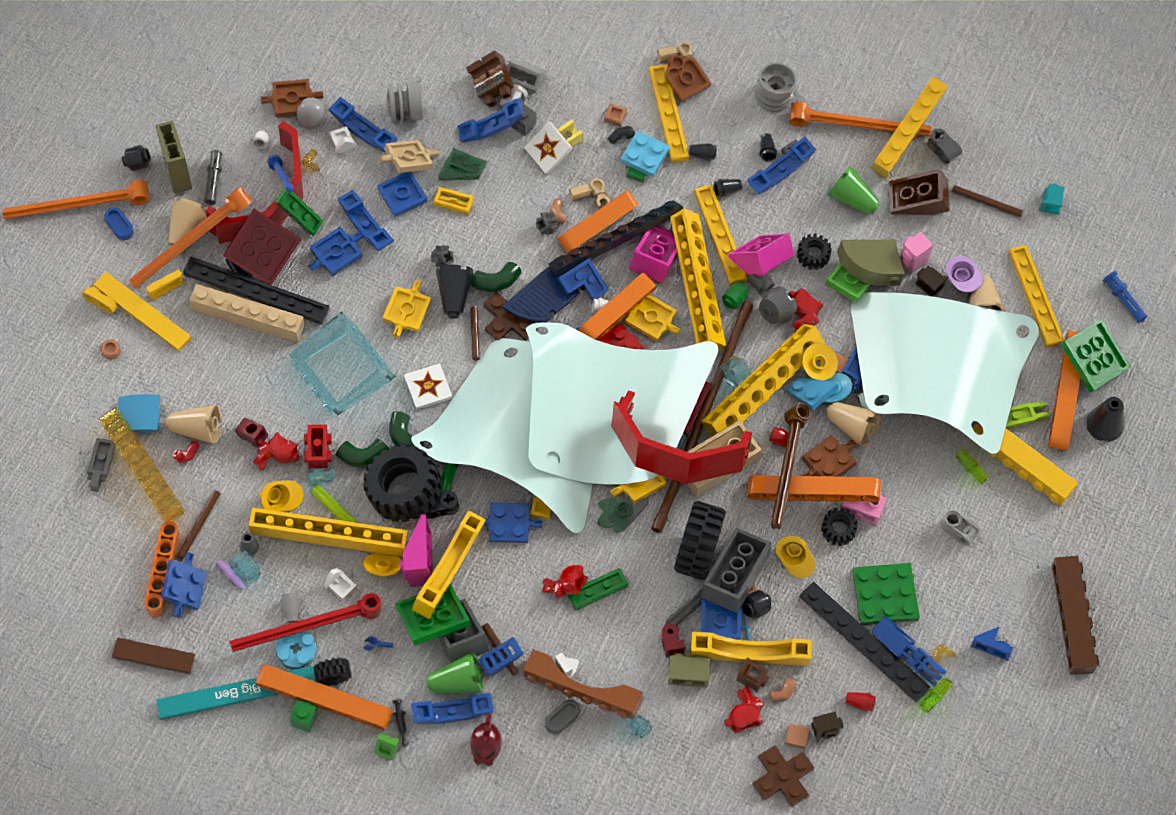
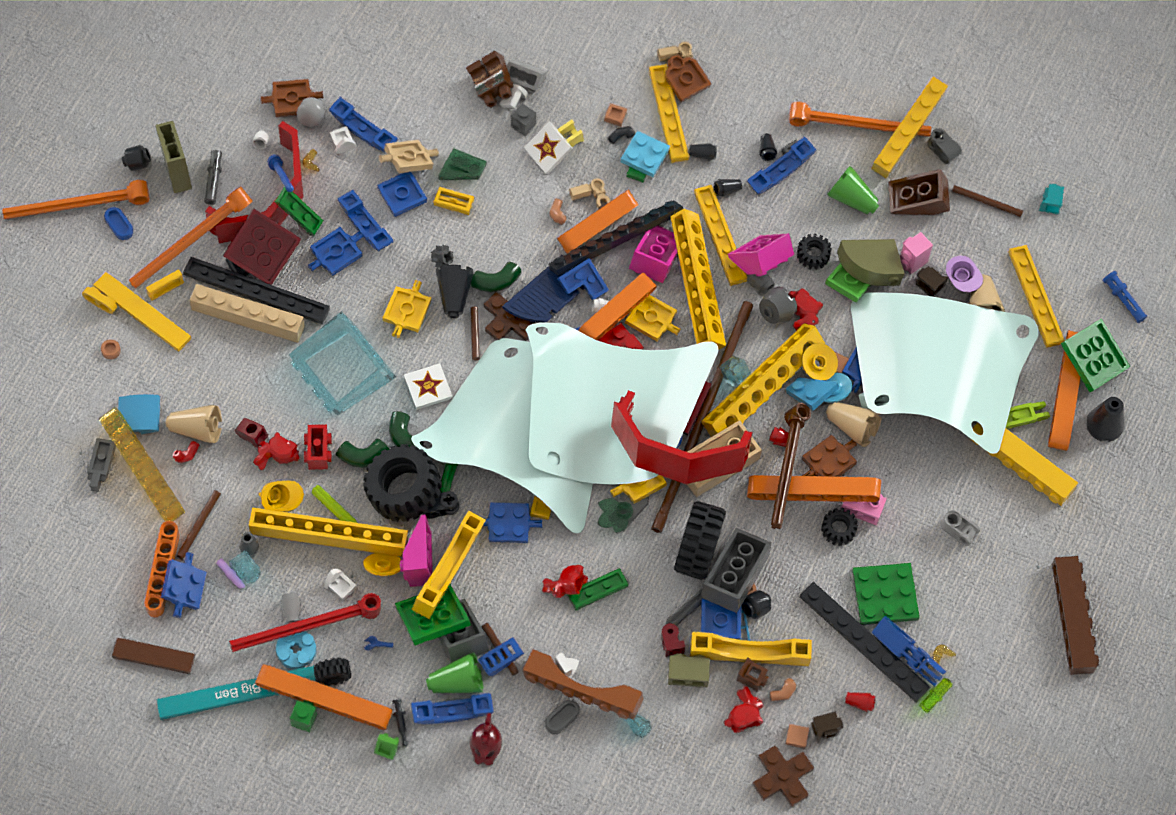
tan cone [168,198,207,250] -> none
clear light blue cone [306,468,336,487] -> none
light grey wheel [386,81,423,122] -> none
blue slope [458,97,524,143] -> none
dark grey gear [536,212,559,235] -> none
green brick [722,282,749,309] -> none
light grey wheel [755,62,797,111] -> none
yellow piece [776,536,815,578] -> none
clear neon green axle [956,449,989,484] -> none
blue slope [970,627,1014,661] -> none

